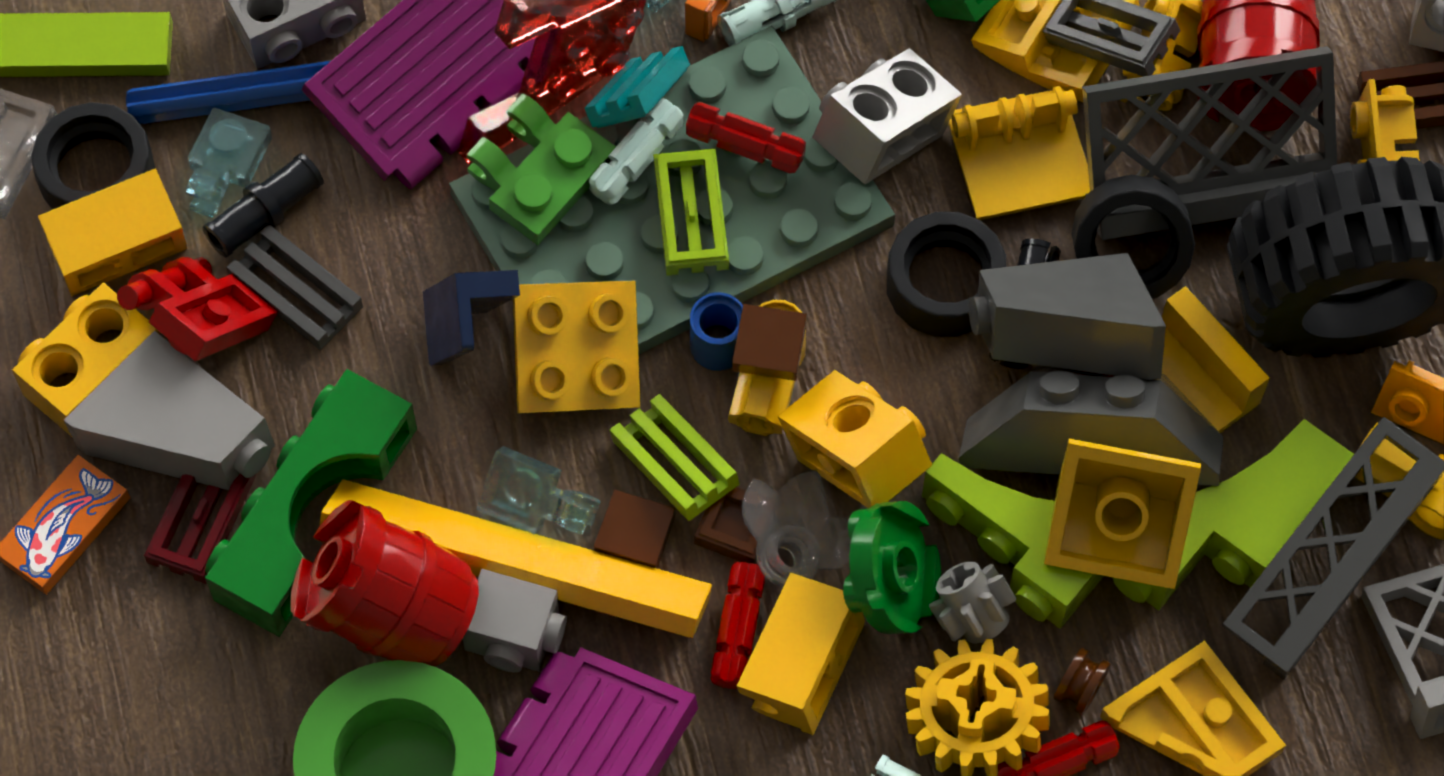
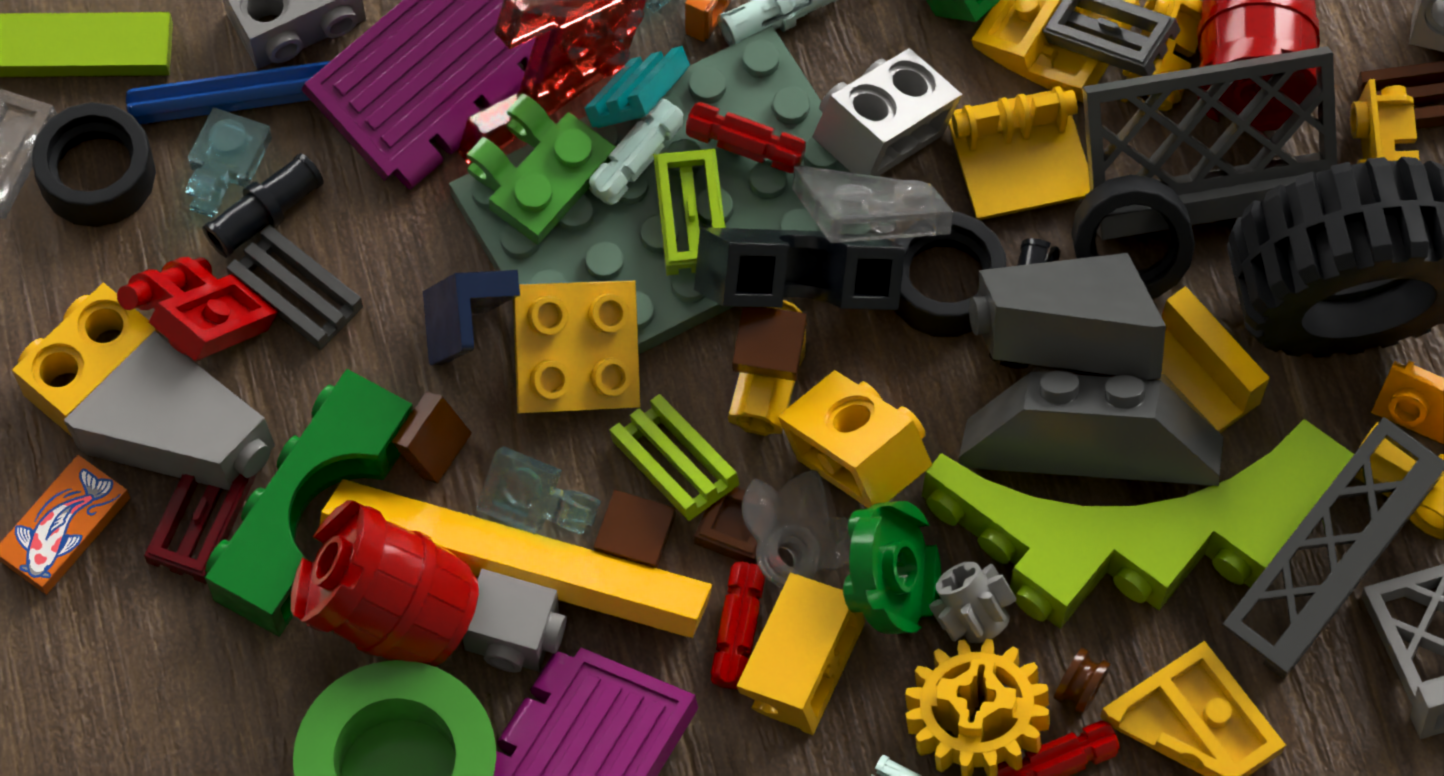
yellow hinge [38,168,188,297] -> none
blue beam [690,292,743,371] -> none
yellow slope [1044,439,1201,589] -> none
none -> reddish brown tile [392,391,472,484]
none -> black arch [694,227,906,310]
none -> clear wing [792,166,953,243]

